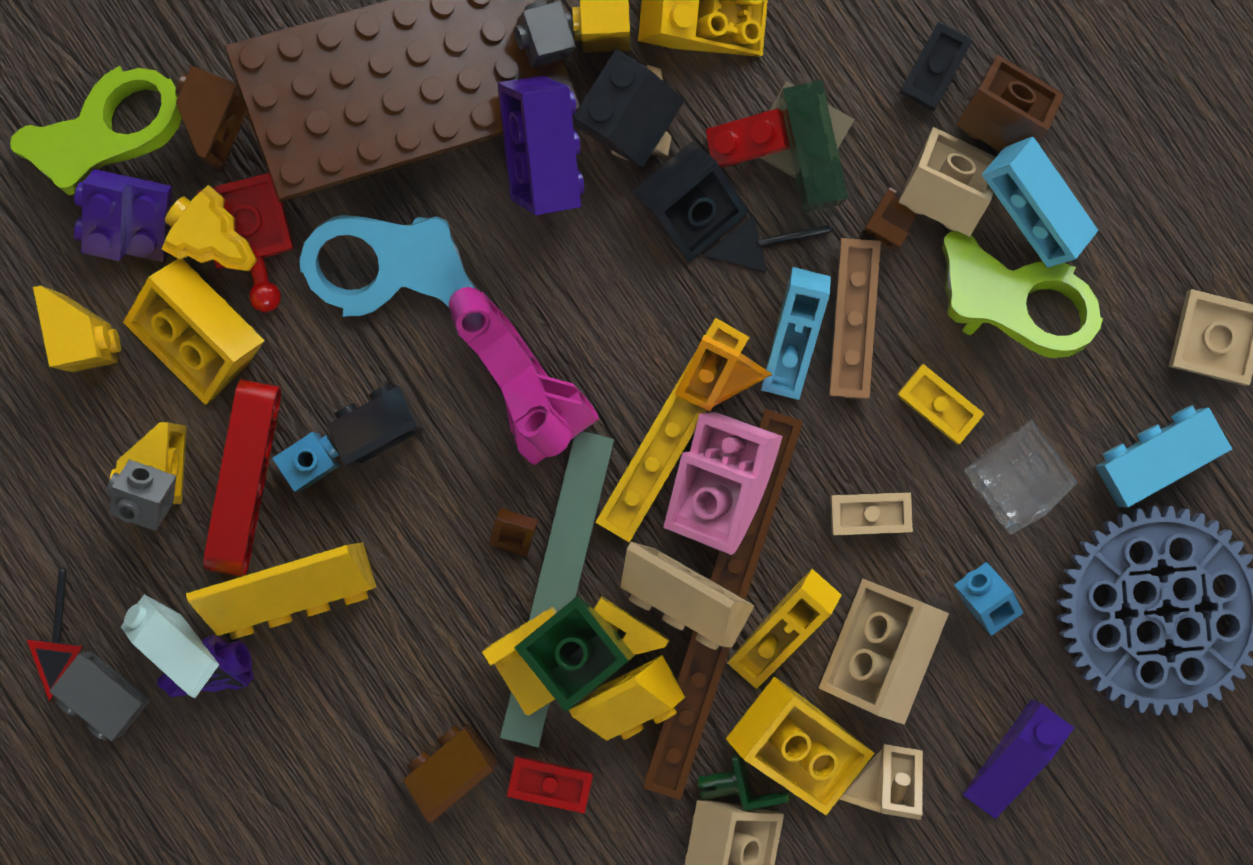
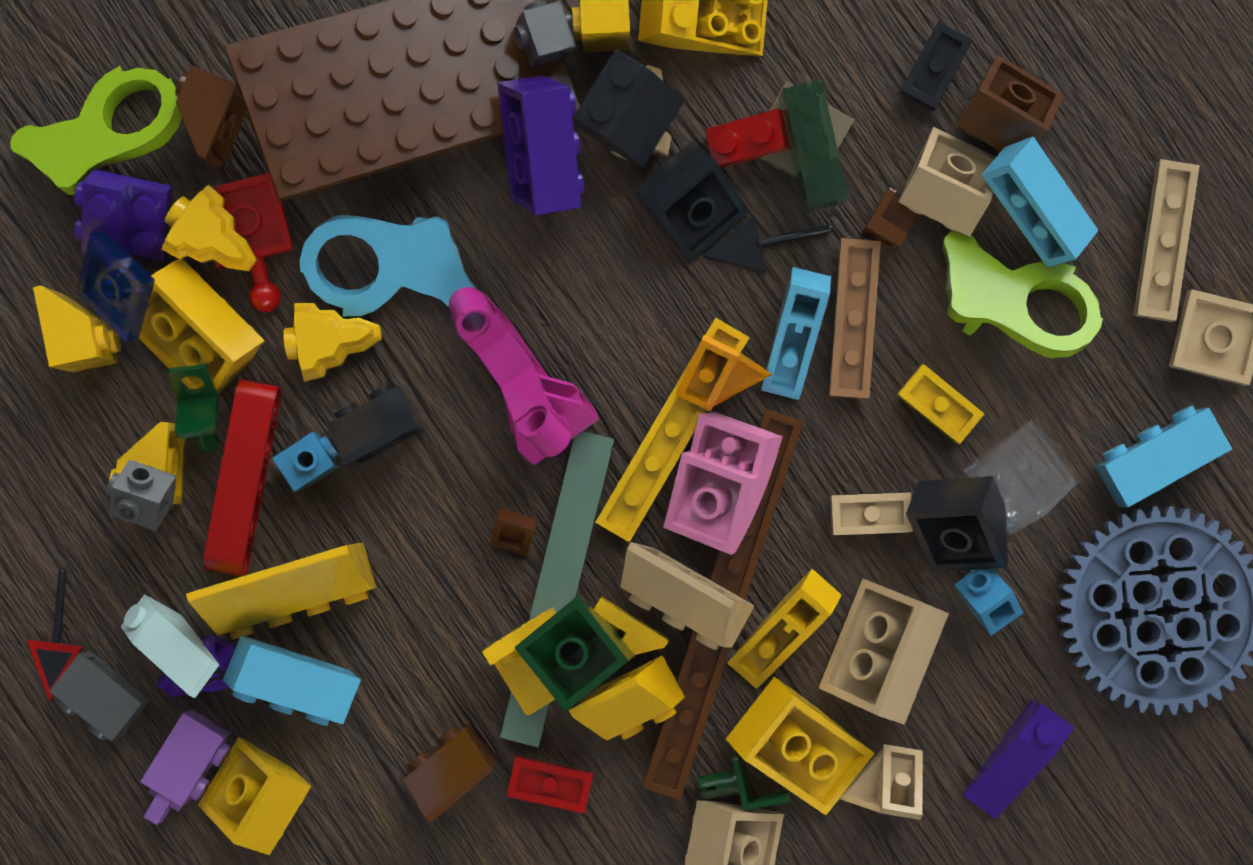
none -> clear blue plate [76,230,155,342]
none -> medium lavender hinge [140,709,232,825]
none -> dark green bracket [168,364,220,454]
none -> yellow slope [198,737,311,855]
none -> medium azure brick [223,635,361,726]
none -> yellow rock [284,303,382,382]
none -> black slope [906,476,1008,571]
none -> tan plate [1133,159,1200,322]

